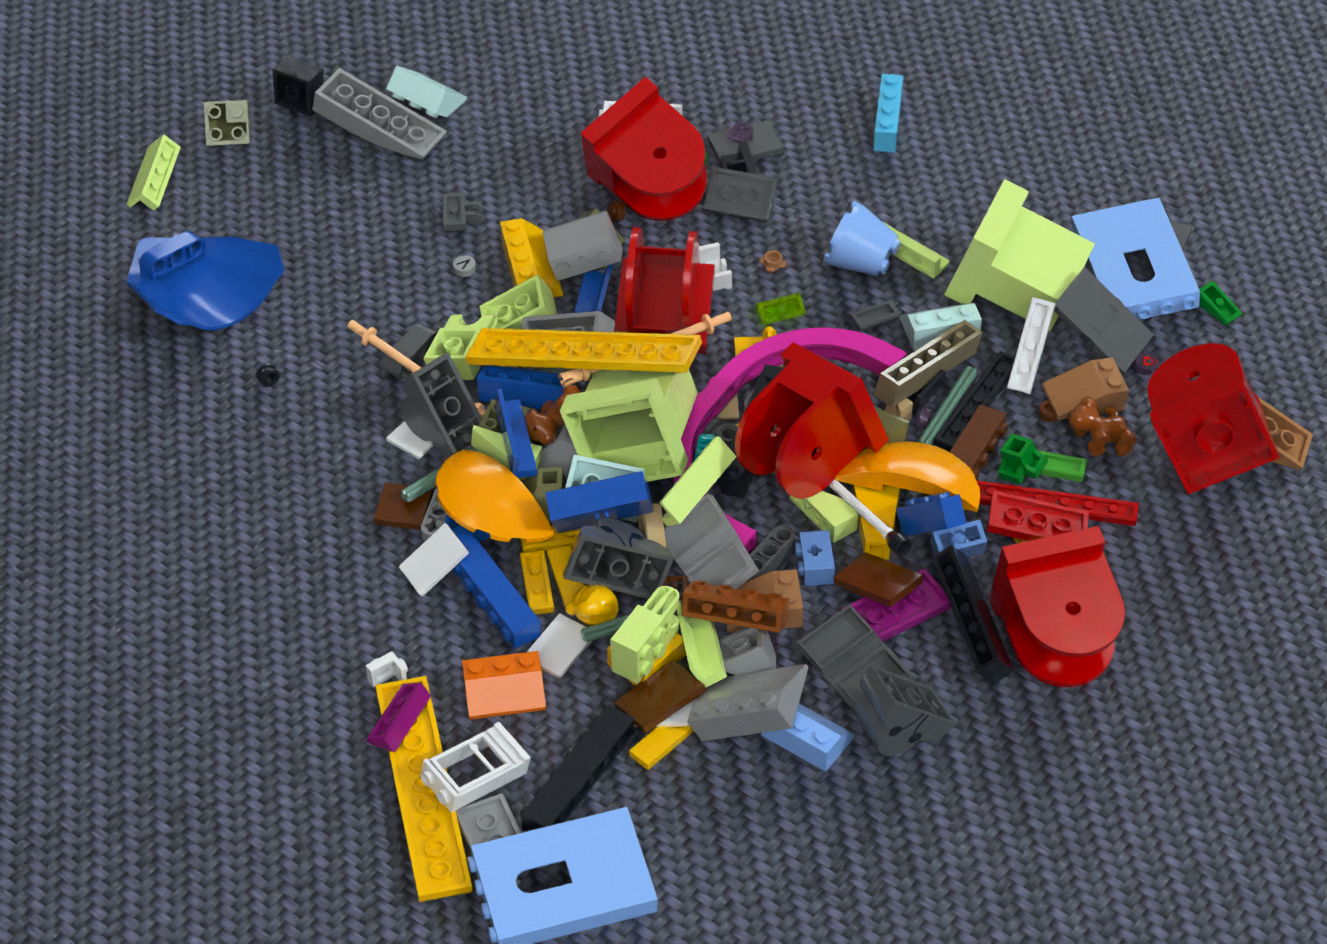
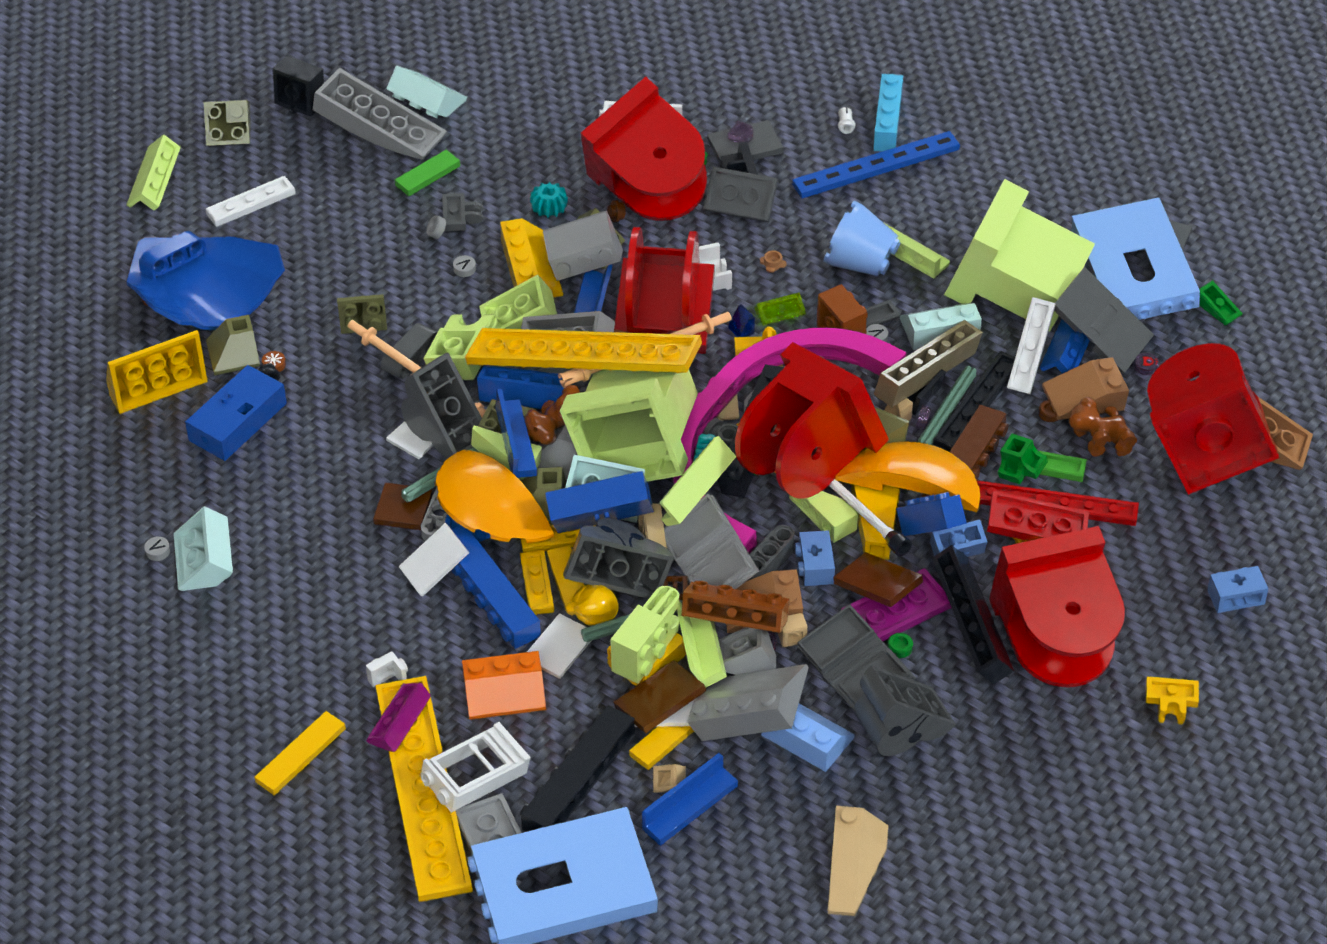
none -> yellow slope [106,330,208,414]
none -> light grey tile [144,537,170,561]
none -> light aqua slope [174,506,233,591]
none -> blue brick [185,365,287,461]
none -> white tile [205,176,295,227]
none -> olive slope [206,315,260,375]
none -> yellow tile [254,711,346,796]
none -> dark orange tile [262,351,286,372]
none -> olive slope [337,294,387,334]
none -> bright green tile [395,150,460,196]
none -> light grey tile [427,215,446,239]
none -> teal gear [530,182,568,218]
none -> blue panel [642,753,738,846]
none -> tan slope [653,764,686,793]
none -> clear blue slope [728,304,755,337]
none -> tan slope [778,613,808,647]
none -> blue tile [792,131,960,199]
none -> dark orange brick [817,284,868,334]
none -> tan wedge [828,806,888,916]
none -> white pin [838,107,855,134]
none -> light grey tile [866,324,888,342]
none -> green tile [887,633,913,658]
none -> blue panel [1039,319,1090,374]
none -> yellow plate [1146,676,1199,725]
none -> medium blue brick [1207,566,1268,613]

